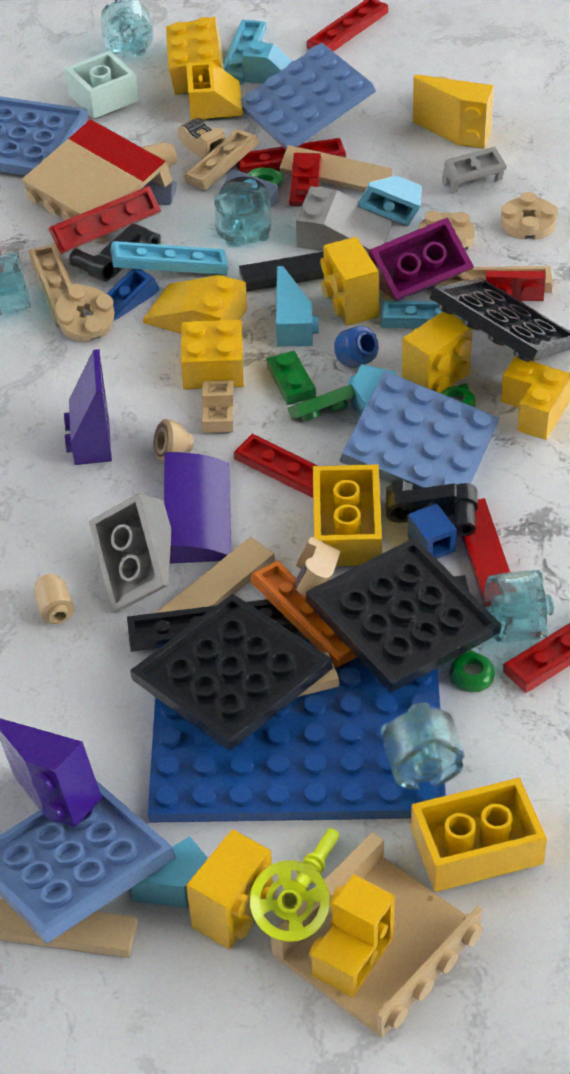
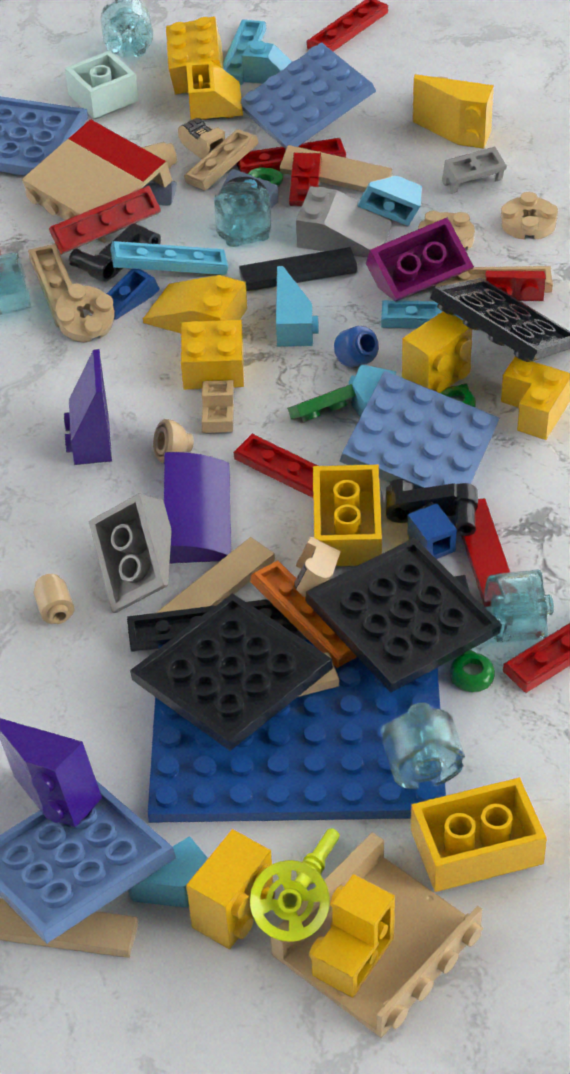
green plate [266,350,316,405] -> none
yellow brick [320,237,379,326] -> none

